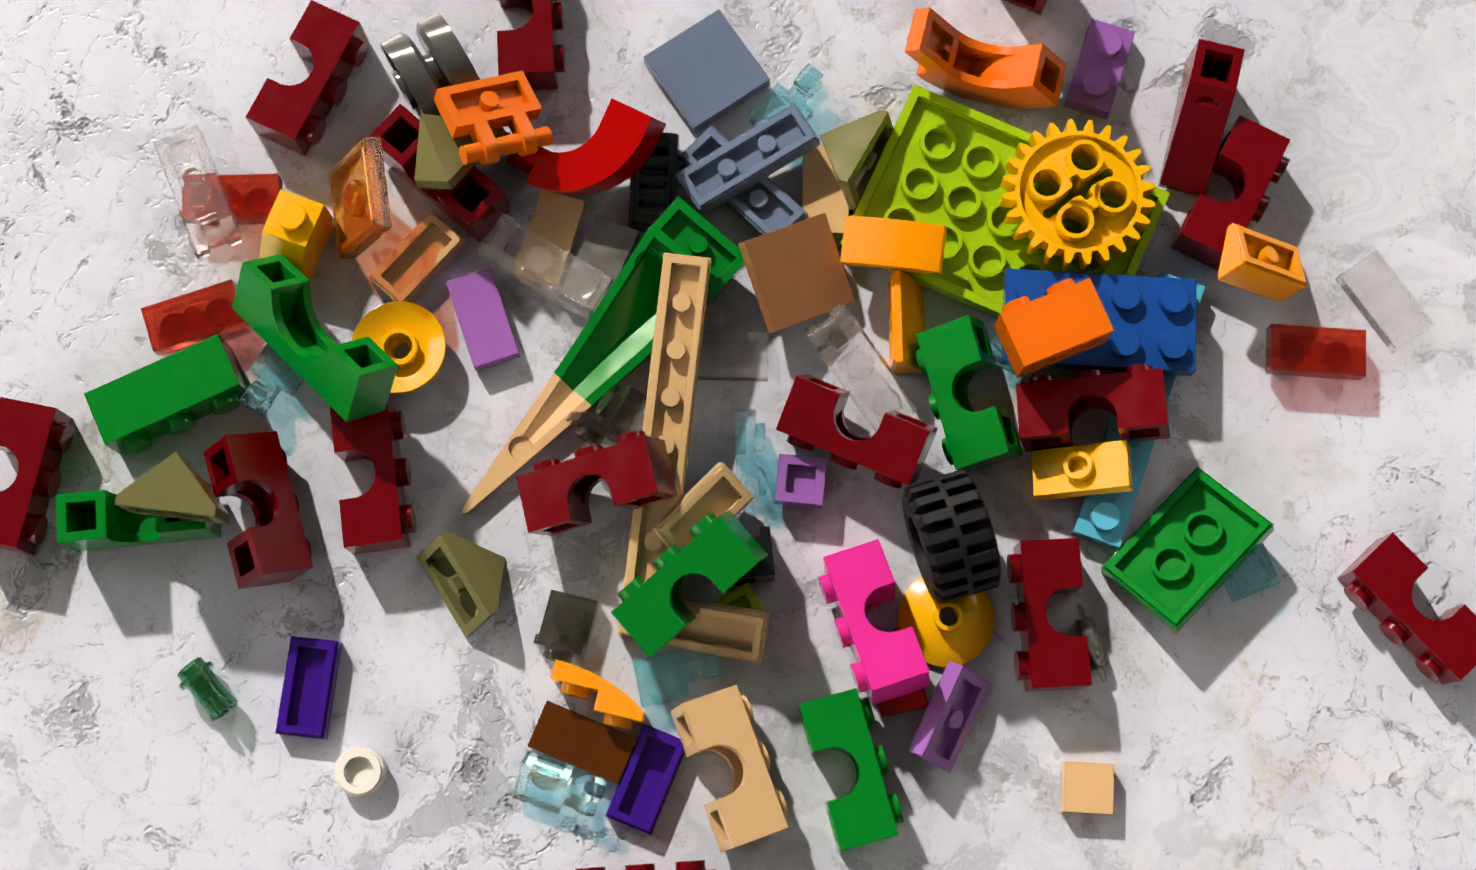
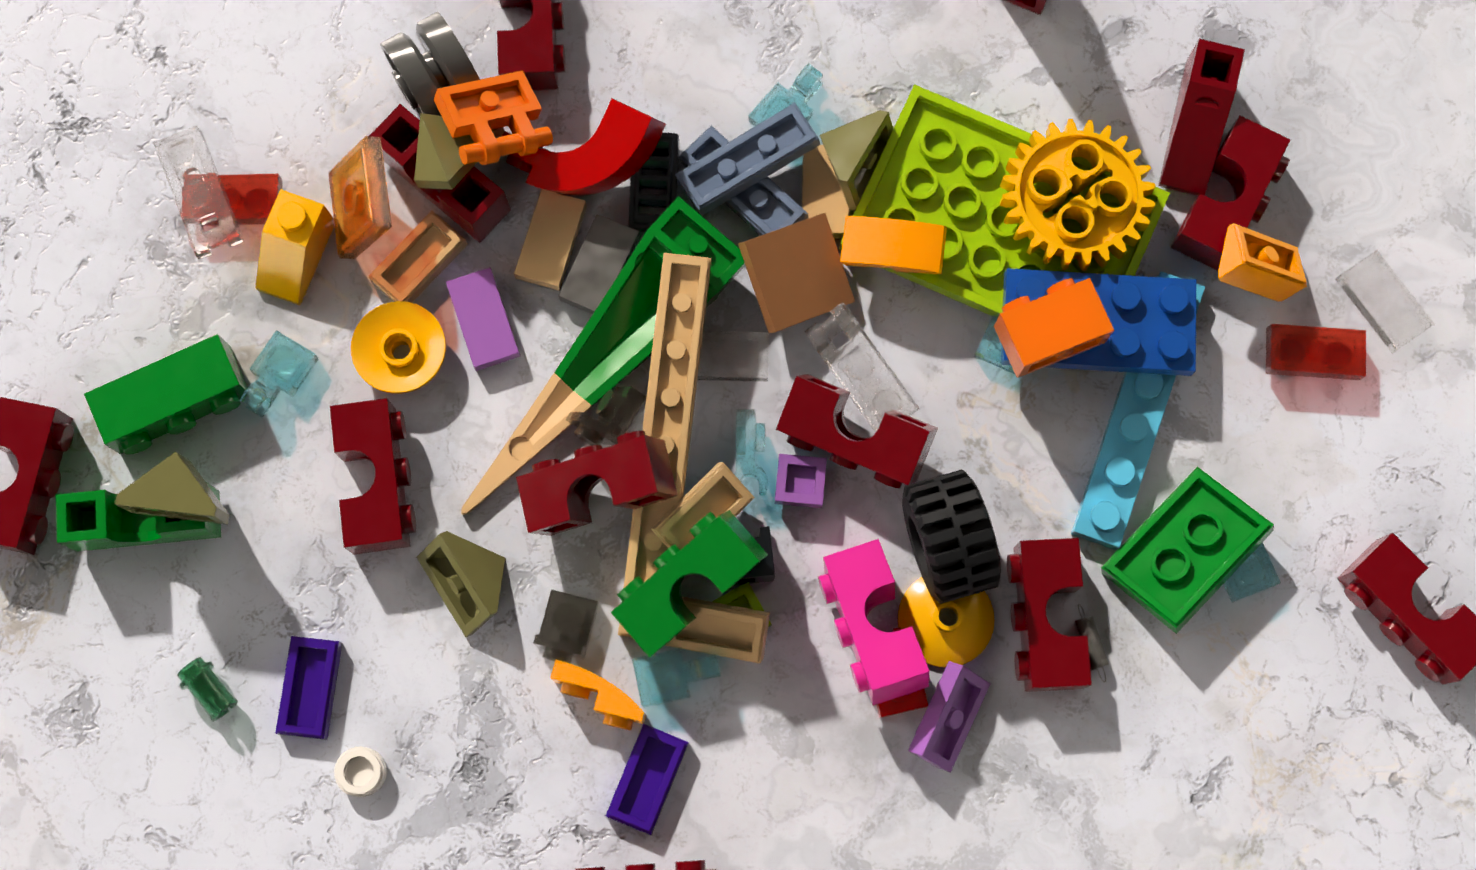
clear red plate [141,279,249,356] -> none
dark red arch [203,431,313,589] -> none
green arch [232,254,398,422] -> none
dark red arch [245,0,369,156] -> none
clear plate [476,213,613,321] -> none
clear light blue plate [512,750,607,817] -> none
reddish brown tile [527,700,637,784] -> none
sand blue tile [644,9,770,133] -> none
tan arch [670,685,788,853] -> none
green arch [798,688,904,851] -> none
light orange slope [888,270,925,373] -> none
orange arch [904,7,1067,108] -> none
green arch [916,315,1023,473] -> none
dark red arch [1016,364,1170,452] -> none
yellow plate [1032,440,1133,501] -> none
tan tile [1061,761,1114,815] -> none
medium lavender plate [1063,19,1135,120] -> none

